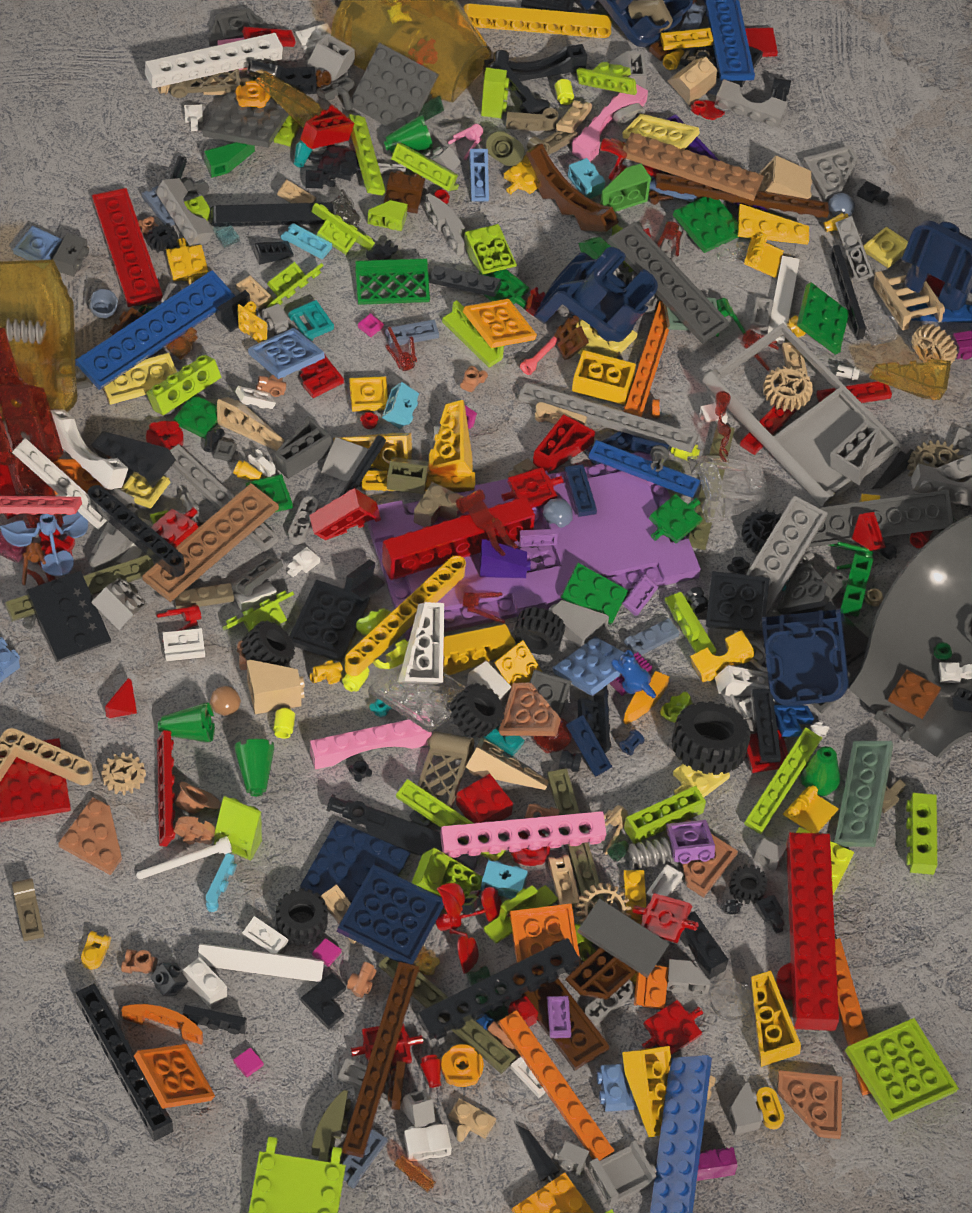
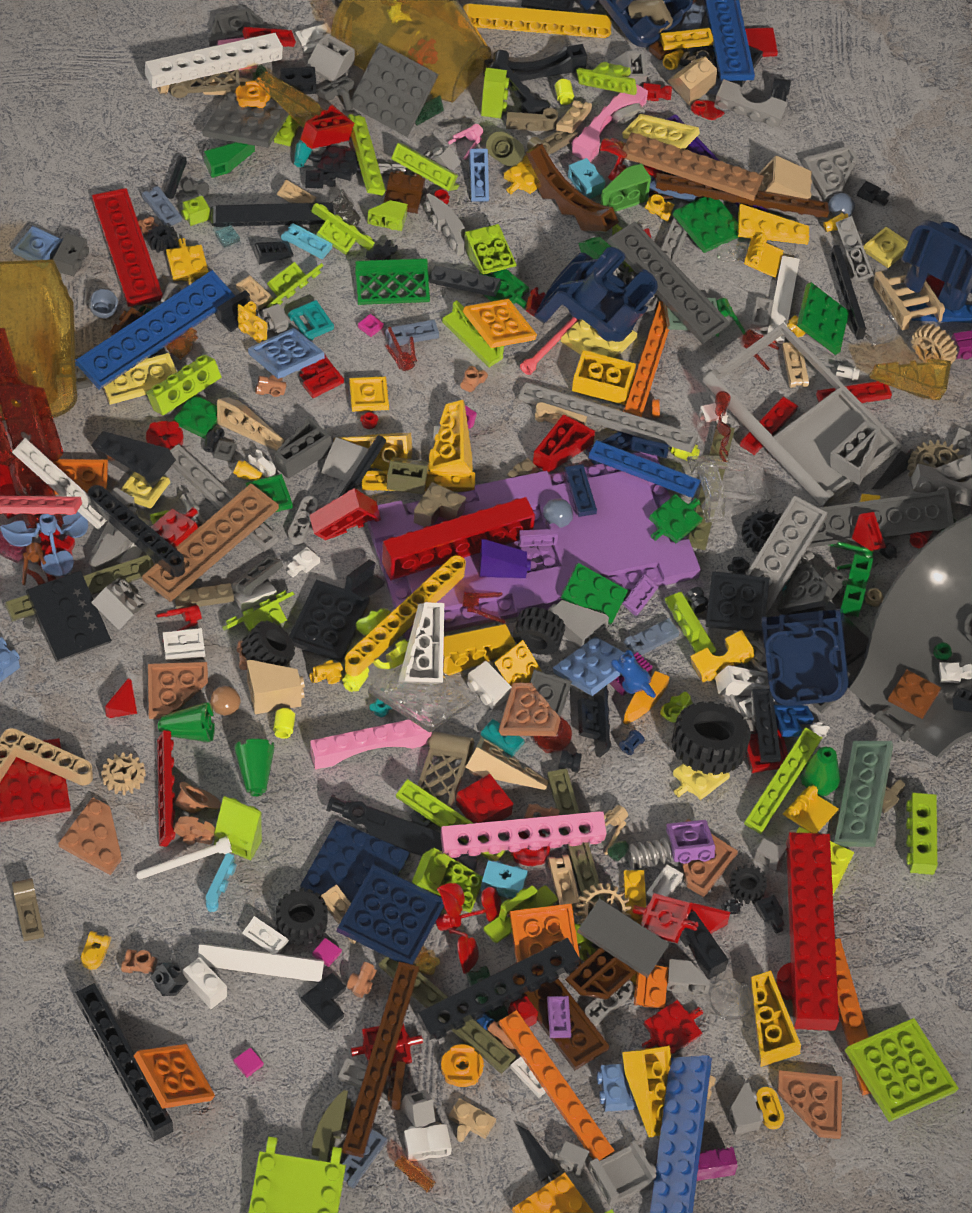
light grey piece [6,318,46,344] -> none
white arch [43,409,128,490] -> none
orange slope [122,1004,203,1045] -> none
light grey arch [155,178,214,246] -> none
black plate [183,1005,247,1034] -> none
white plate [184,104,203,131] -> none
white plate [235,386,276,409] -> none
black piece [247,60,283,84] -> none
reddish brown plate [316,70,331,87] -> none
black plate [349,760,372,782] -> none
medium azure brick [382,382,419,429] -> none
green cone [383,115,434,153] -> none
red cone [420,1055,442,1088] -> none
black tyre [450,683,505,738] -> none
clear red flag [456,489,518,556] -> none
black plate [461,890,482,915] -> none
red plate [501,467,564,508] -> none
reddish brown plate [554,316,589,360] -> none
dark blue plate [566,715,612,777] -> none
lime brick [624,786,706,844] -> none
dark grey pin [650,445,669,472] -> none
clear red plant [657,221,682,257] -> none
tan gear [763,366,813,412] -> none
none -> nougat plate [148,662,208,719]
none -> red plate [643,83,672,101]
none -> yellow plate [645,194,675,221]
none -> red slope [690,902,730,934]

